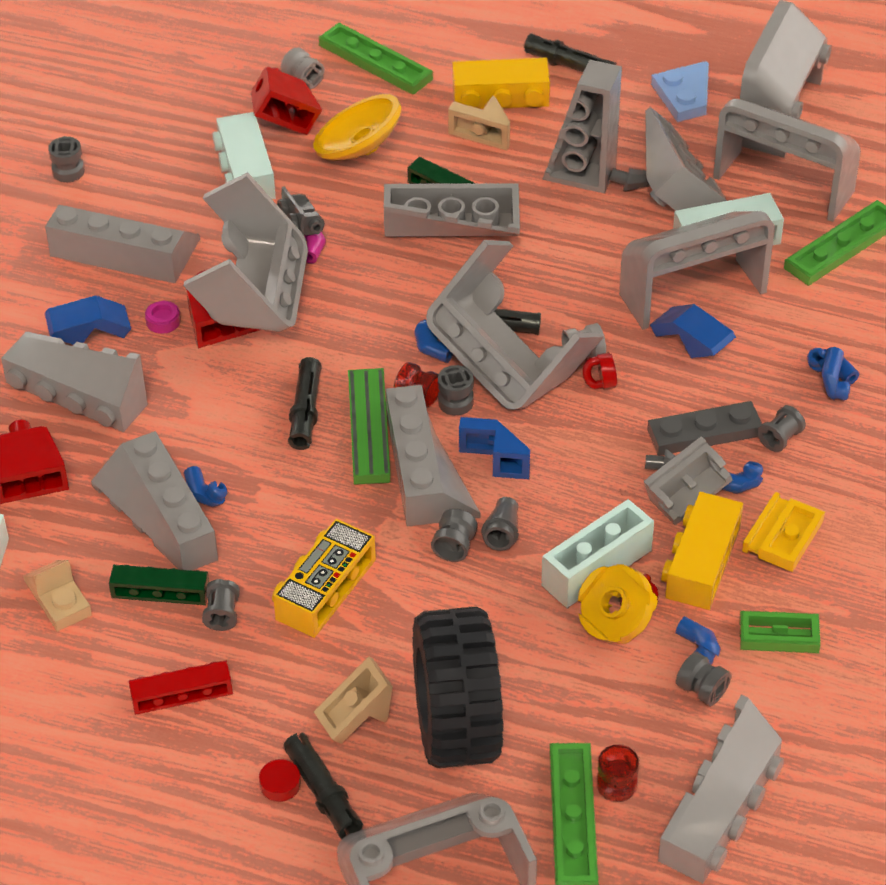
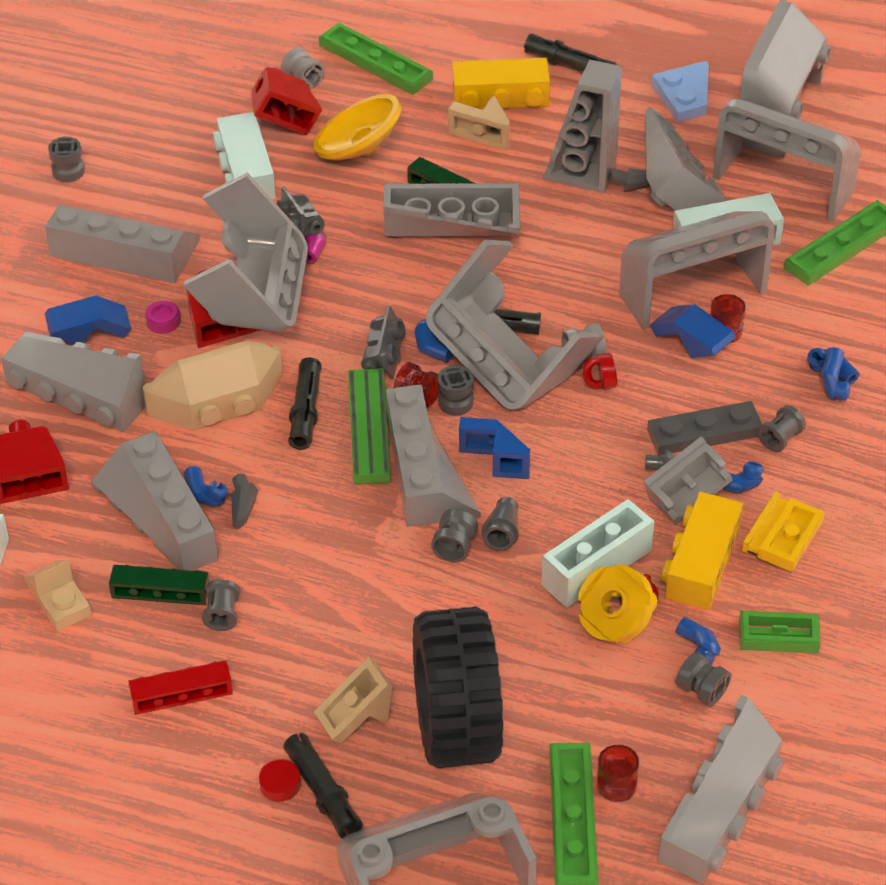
brick [272,519,376,638] -> none
none -> tan wedge [142,340,283,430]
none -> dark grey bar [230,474,258,529]
none -> dark grey hinge [361,305,406,380]
none -> clear red wheel [710,294,746,343]

